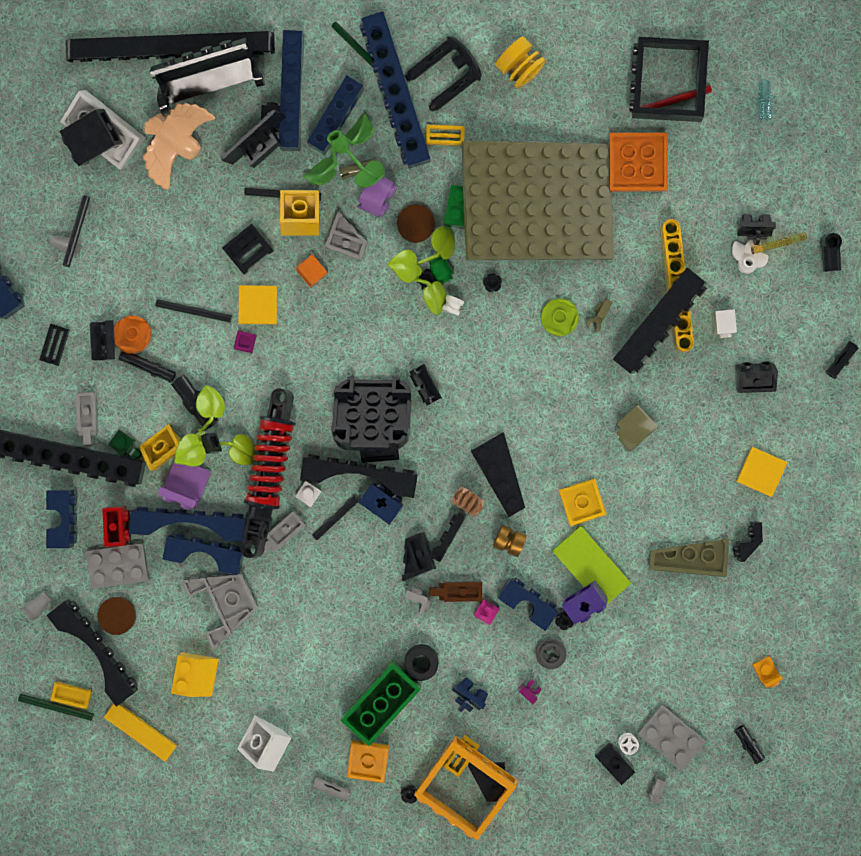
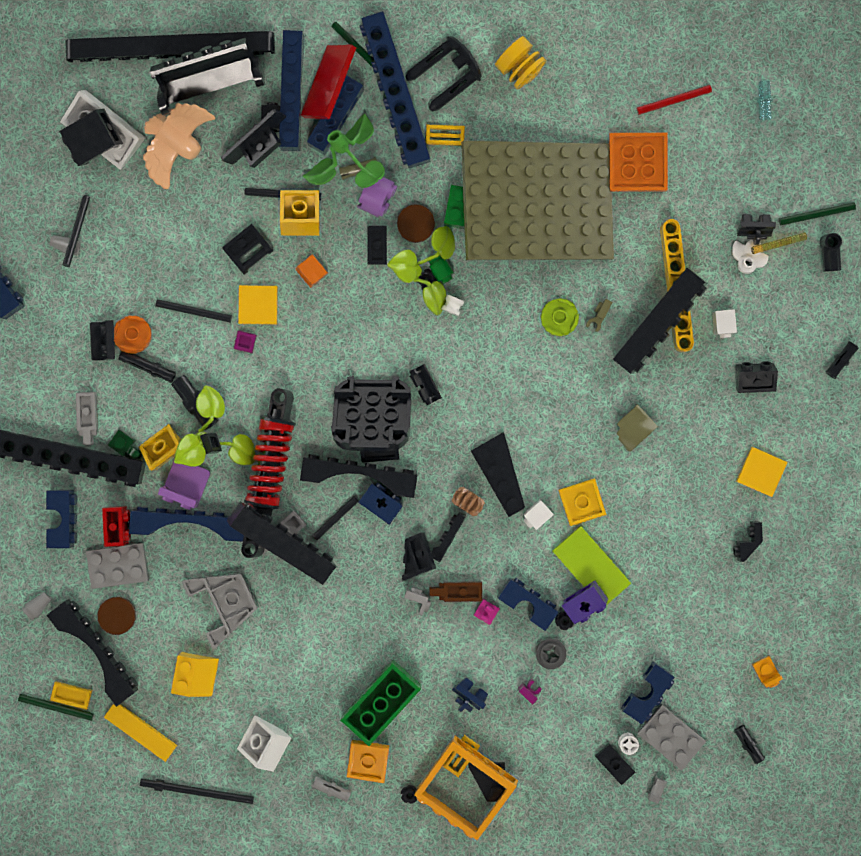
black tile [39,324,70,366] -> none
dark blue arch [162,533,244,575] -> none
white plate [295,481,322,507] -> none
light grey wing [325,212,368,261] -> none
black tyre [404,644,439,681] -> none
black plate [483,273,502,292] -> none
pearl gold wheel [493,525,527,558] -> none
black window [629,37,709,122] -> none
olive wing [649,539,729,577] -> none
none -> black bar [140,778,254,804]
none -> black brick [227,501,337,585]
none -> red tile [301,45,356,119]
none -> black plate [367,226,387,265]
none -> white brick [523,499,554,530]
none -> dark blue arch [621,661,675,724]
none -> dark green bar [779,202,856,226]

